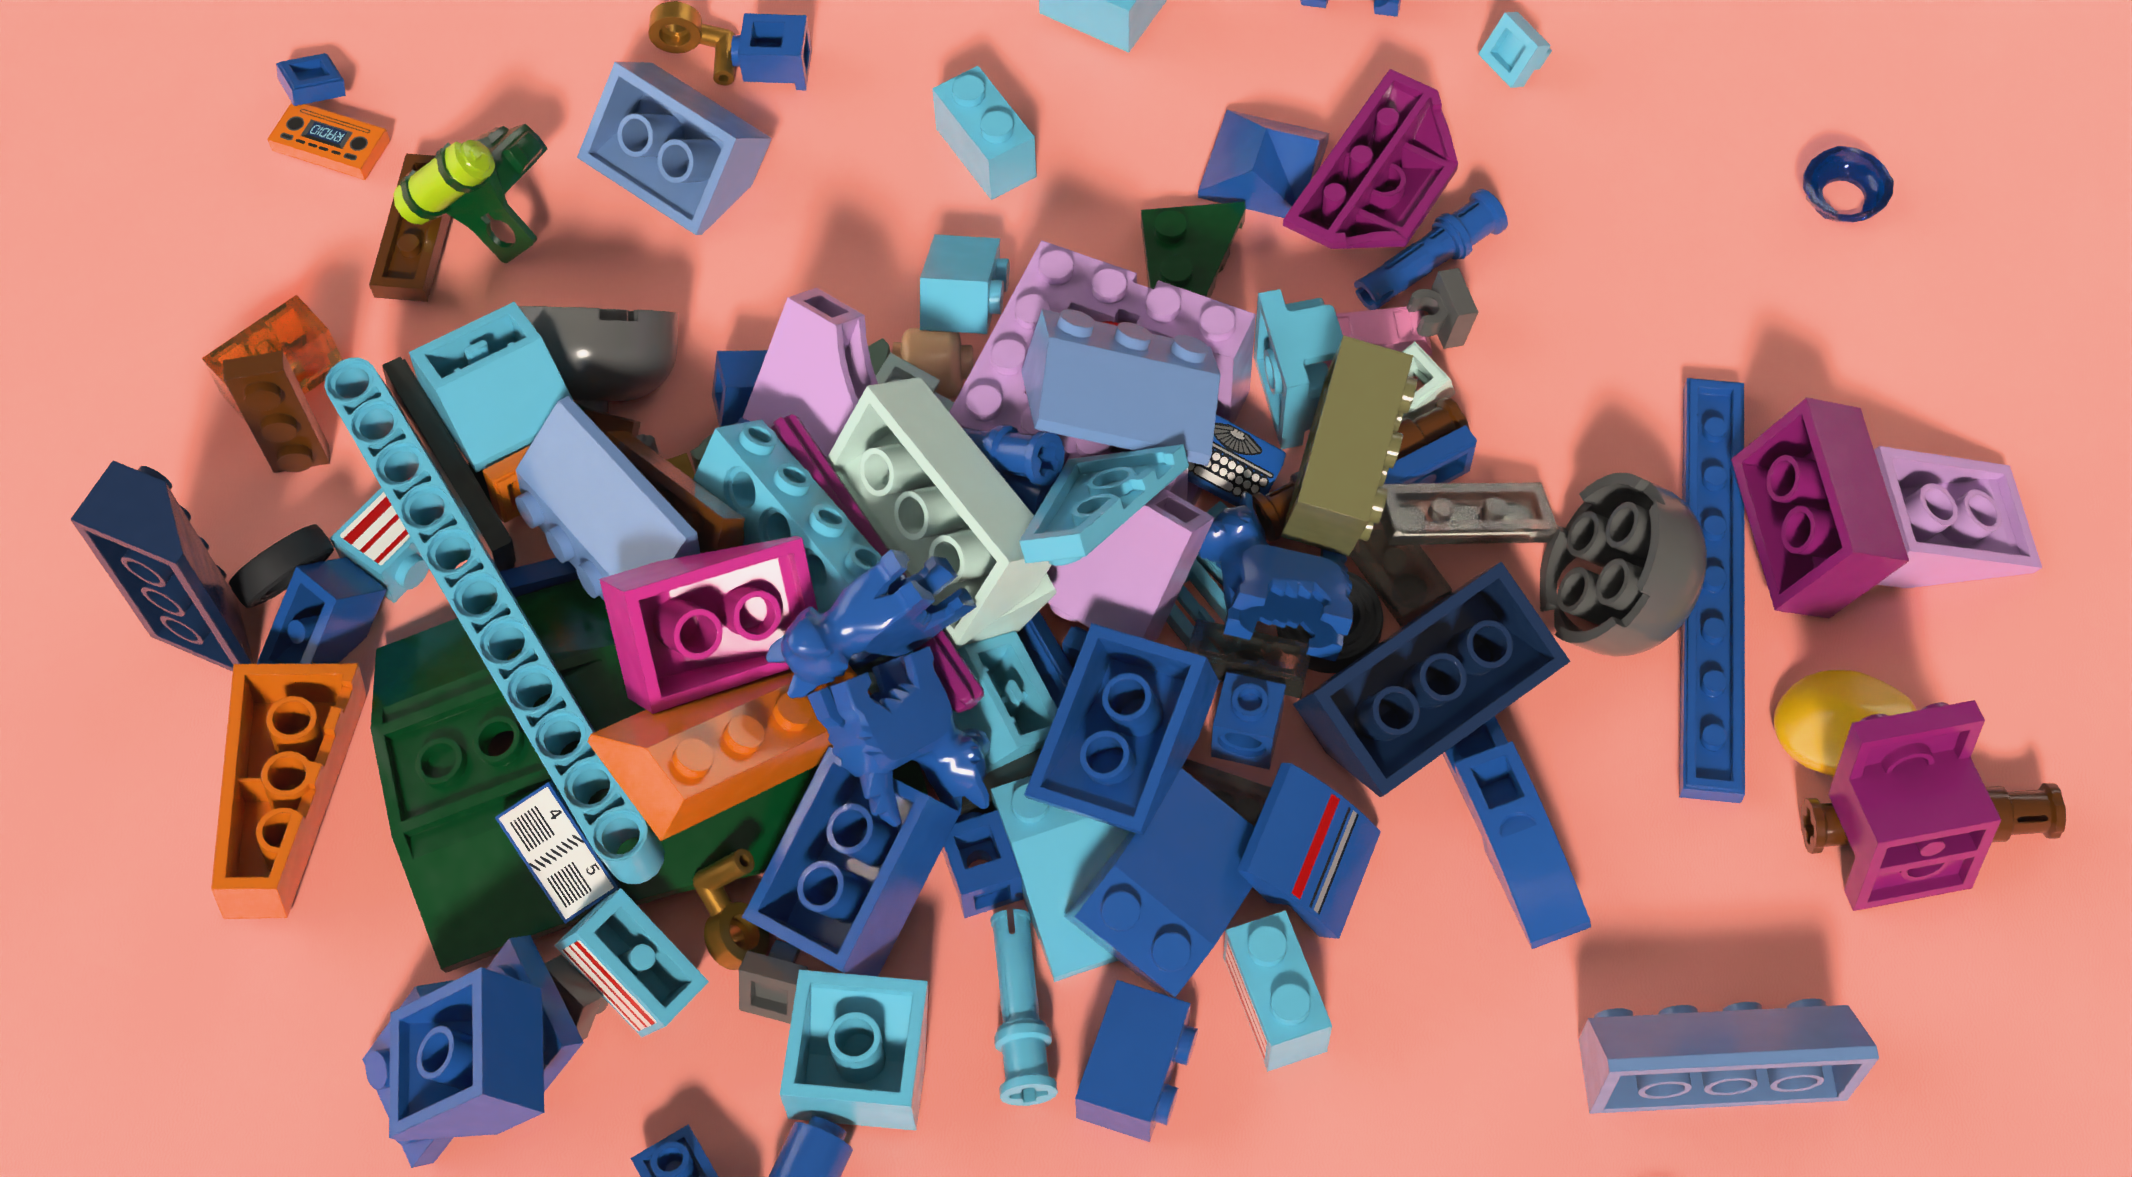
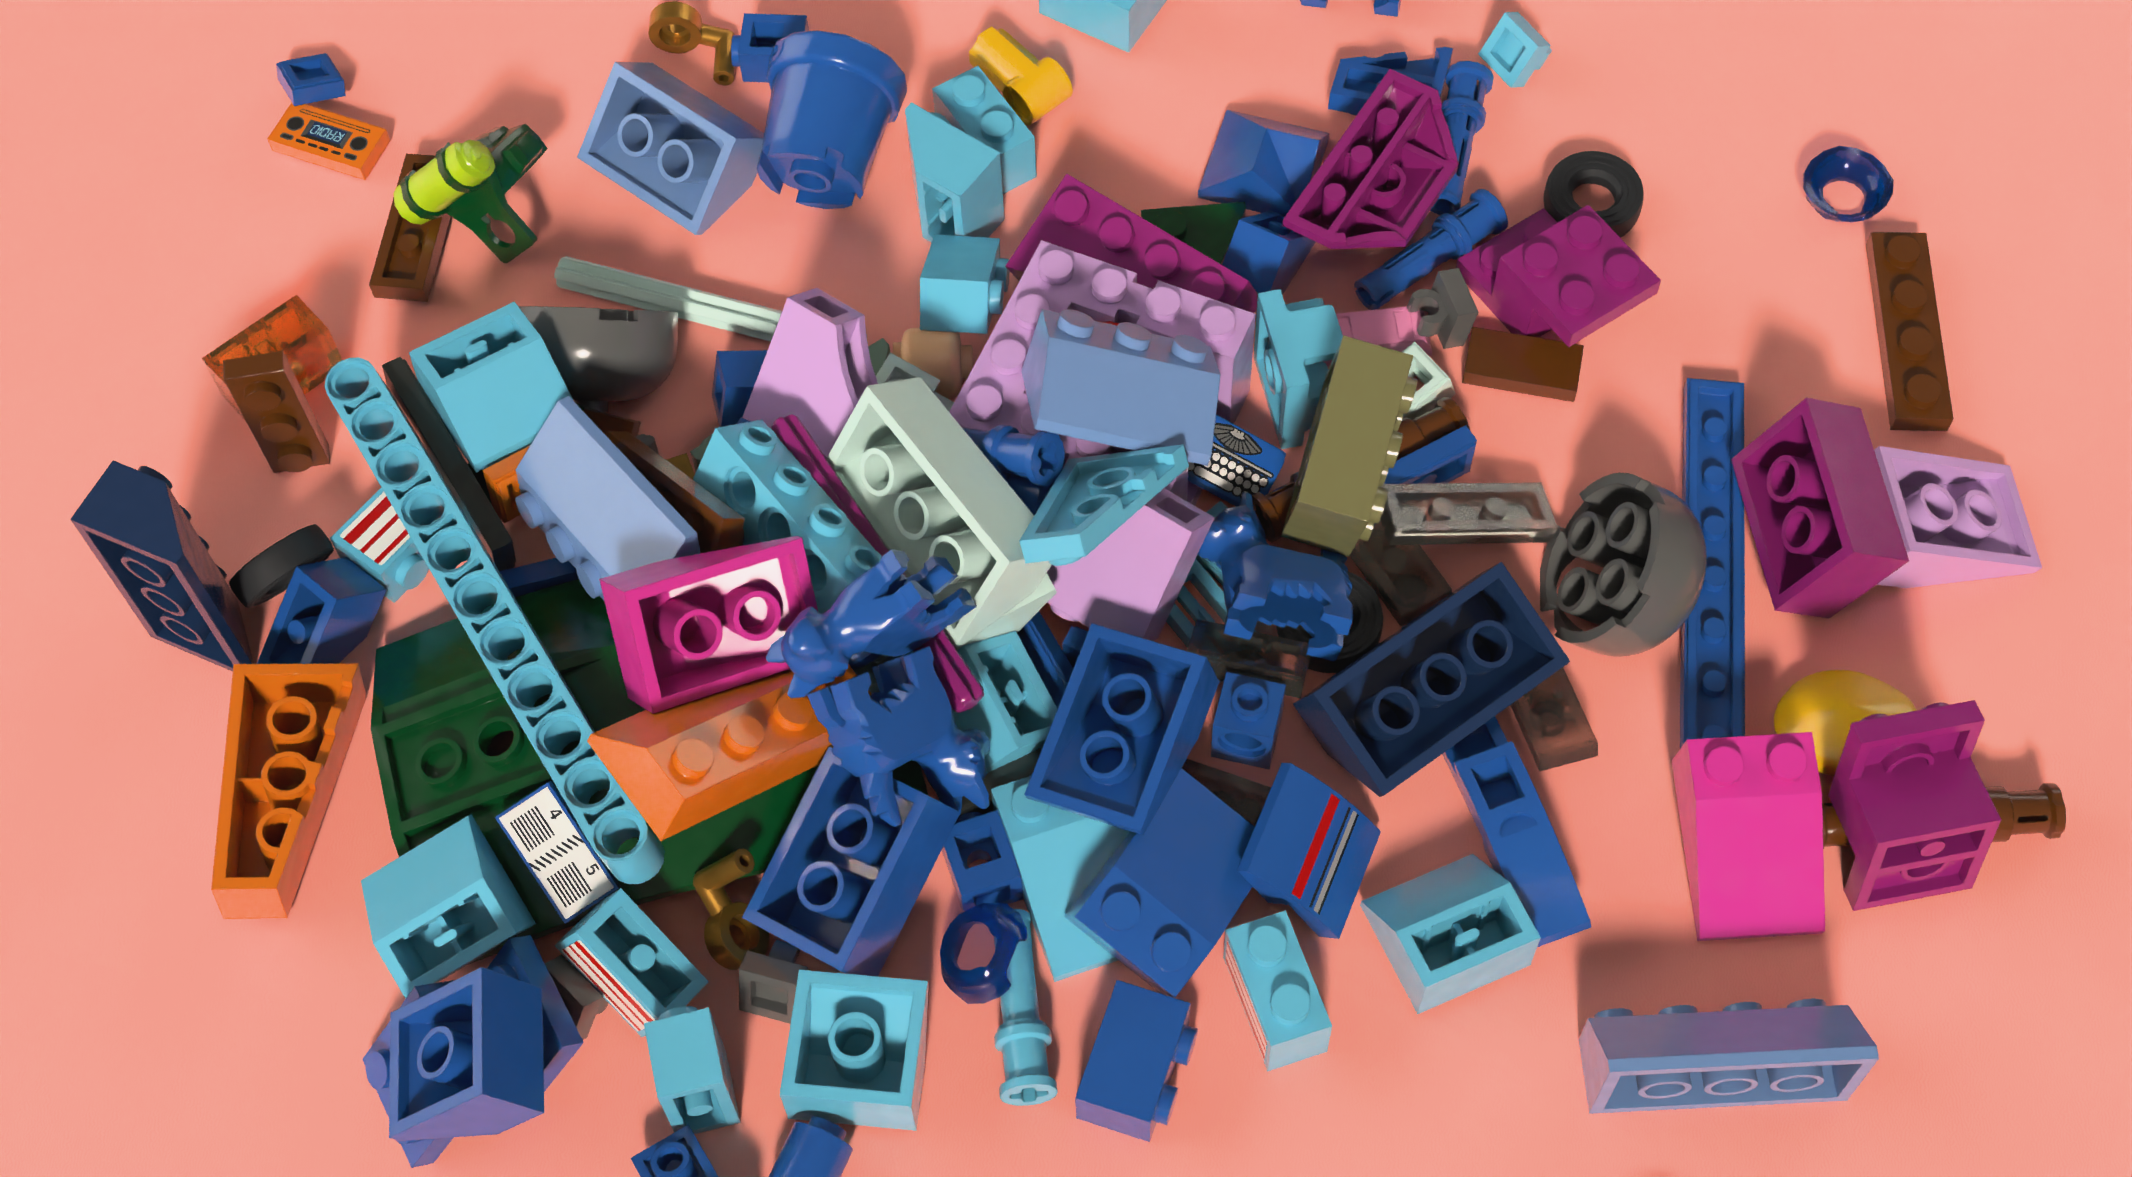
none -> medium azure slope [361,815,536,999]
none -> light aqua axle [554,256,868,344]
none -> medium azure brick [644,1006,741,1134]
none -> blue piece [757,30,907,209]
none -> medium azure slope [905,102,1005,243]
none -> clear blue piece [940,903,1028,1004]
none -> yellow piece [969,26,1073,126]
none -> magenta wedge [1005,173,1258,313]
none -> blue slope [1222,211,1316,295]
none -> blue wing [1328,47,1453,116]
none -> medium azure slope [1360,854,1541,1014]
none -> blue pin [1430,61,1494,215]
none -> magenta bracket [1456,205,1661,347]
none -> reddish brown tile [1462,327,1584,402]
none -> clear smoke plate [1510,667,1598,772]
none -> black tyre [1543,151,1644,238]
none -> dark pink slope [1672,732,1825,941]
none -> reddish brown plate [1866,232,1954,431]

